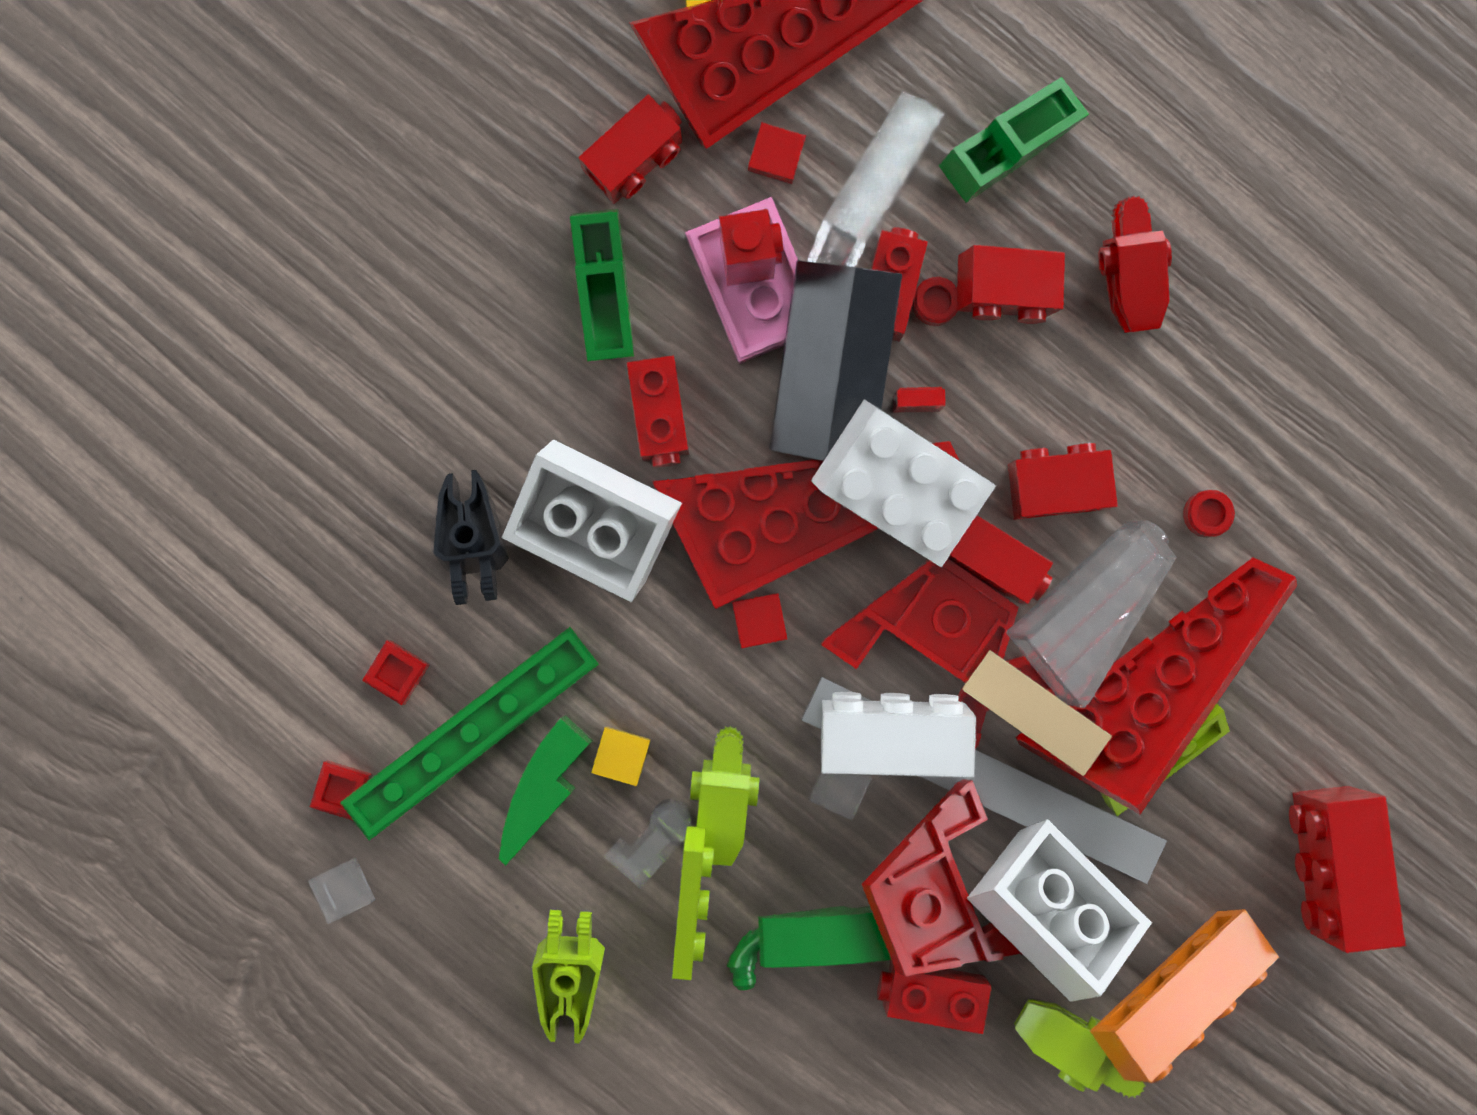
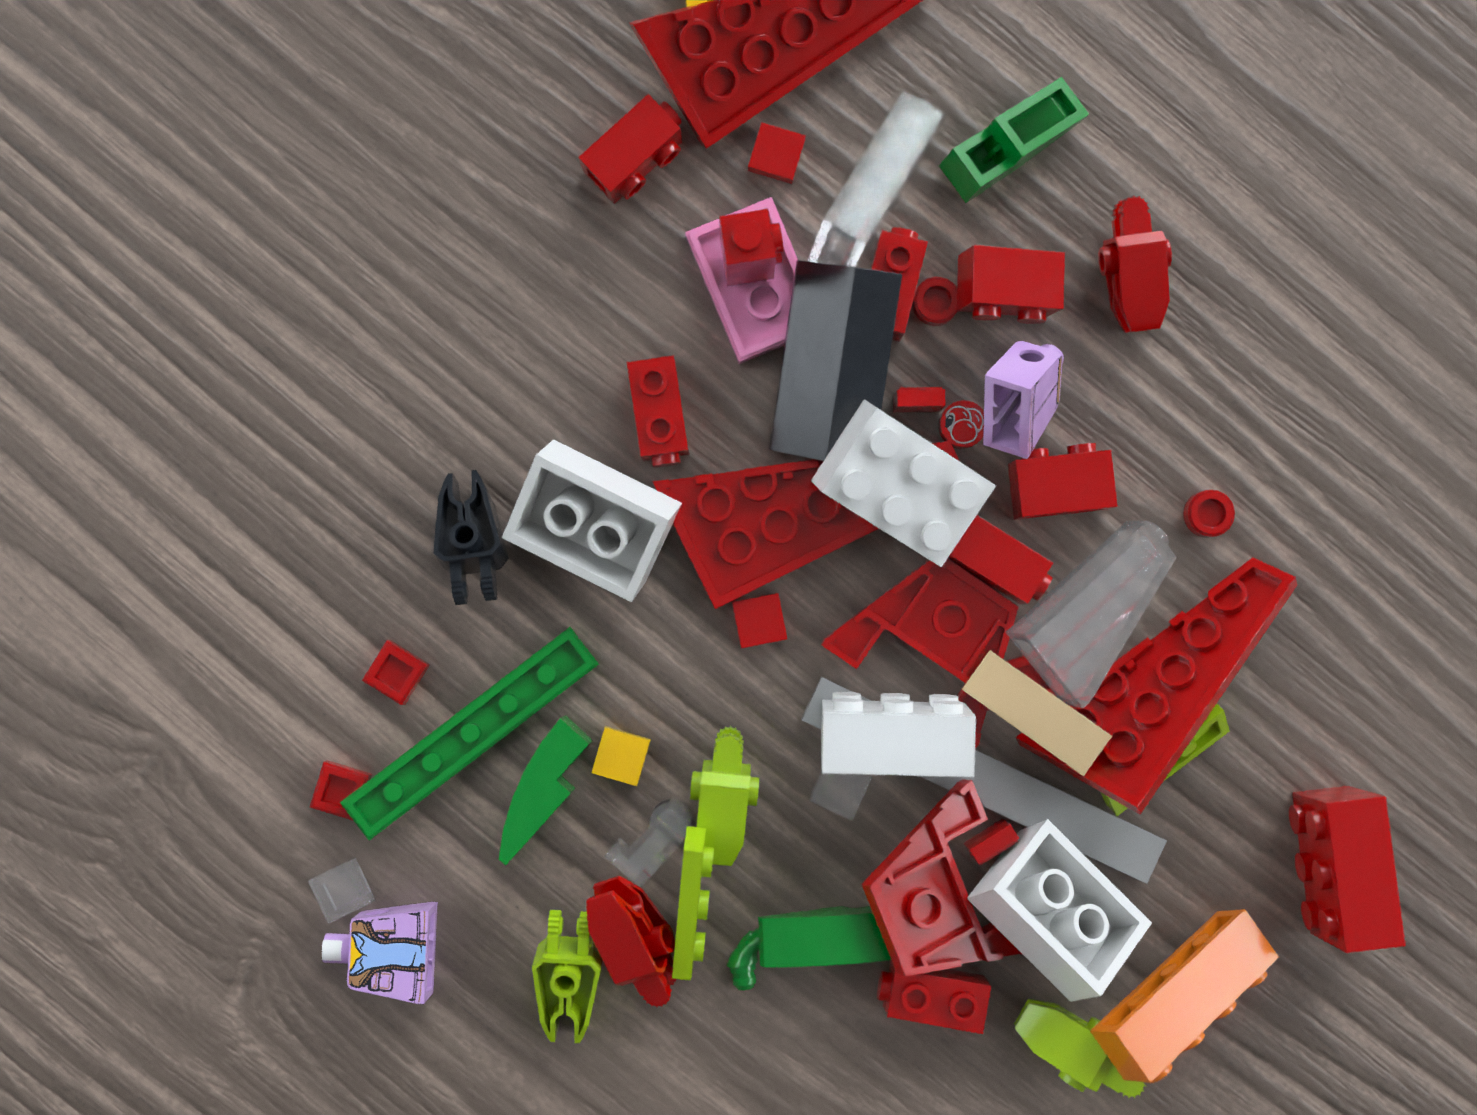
green slope [570,209,634,361] -> none
none -> torso [322,902,438,1004]
none -> red hinge [586,876,677,1008]
none -> red tile [938,400,984,449]
none -> red tile [963,818,1020,865]
none -> lavender torso [983,341,1064,459]

